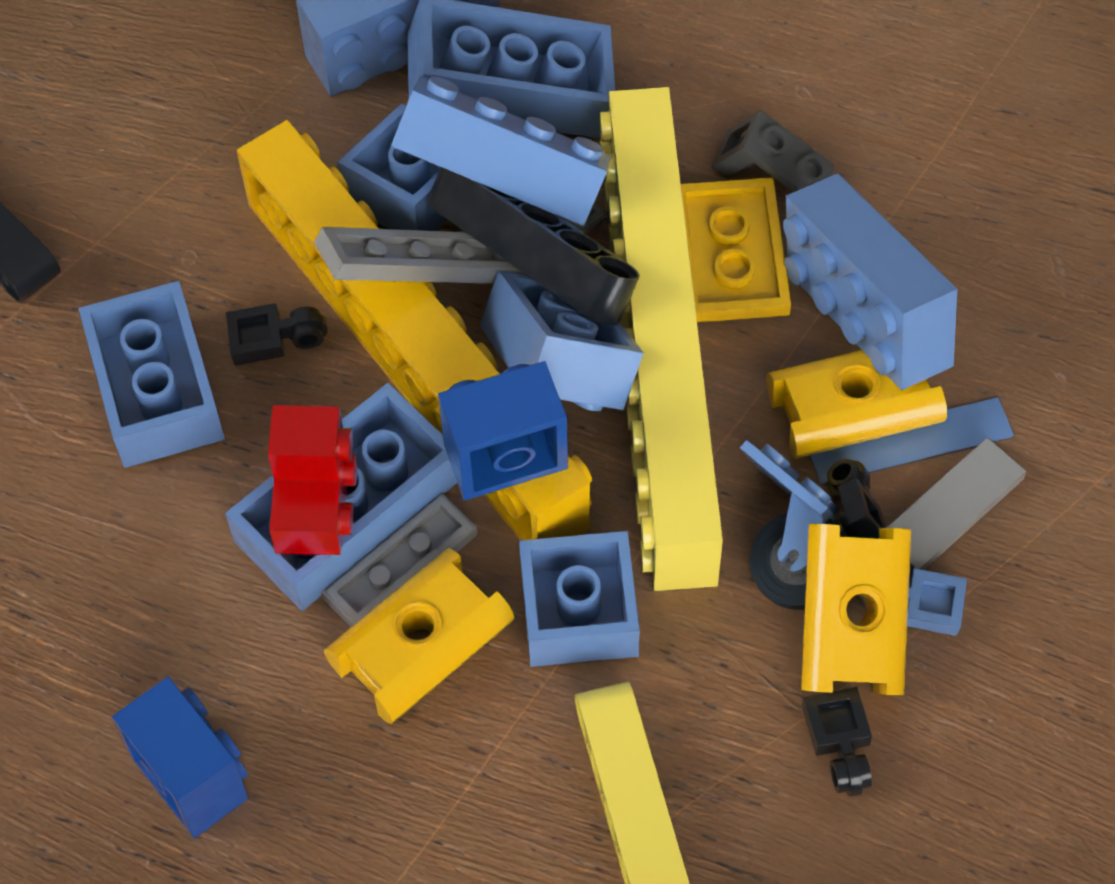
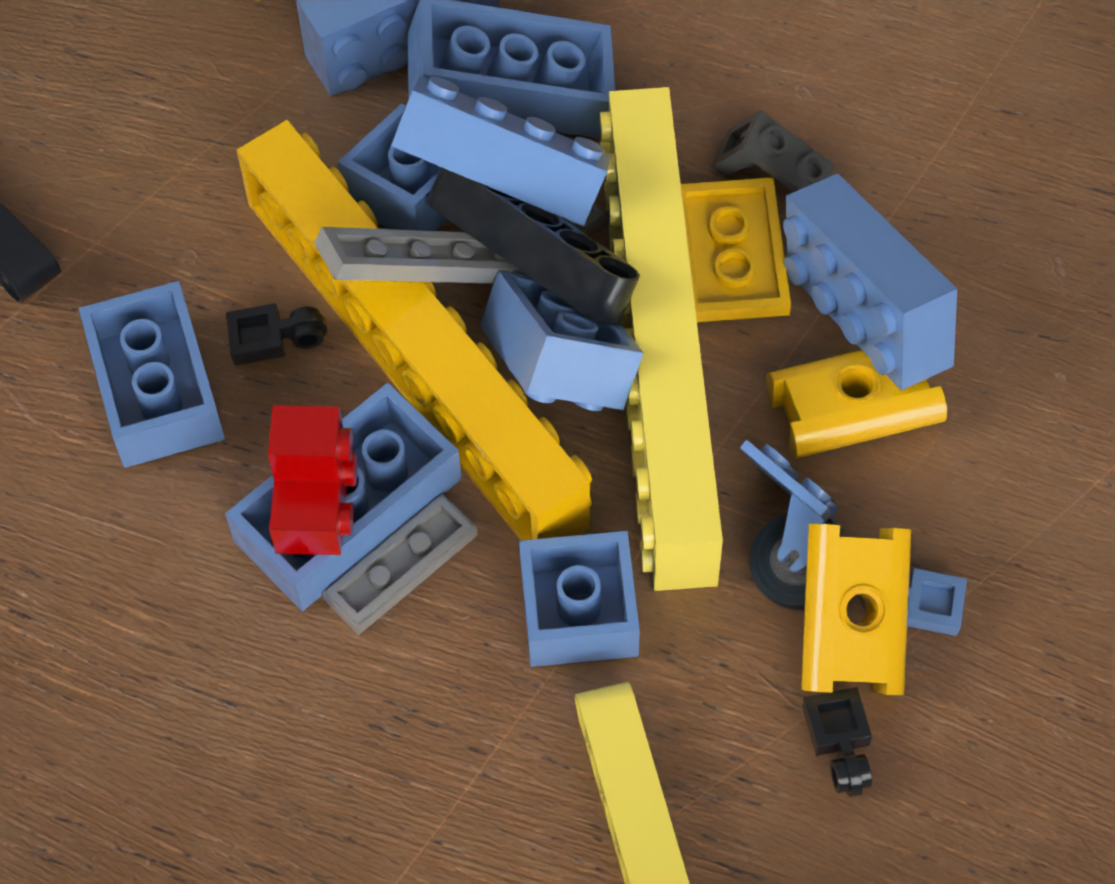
blue brick [112,676,249,839] -> none
yellow piece [324,548,515,724] -> none
blue brick [438,361,568,501] -> none
medium blue sticker [811,397,1014,484] -> none
black plate [827,459,886,539] -> none
light grey tile [887,437,1026,573] -> none

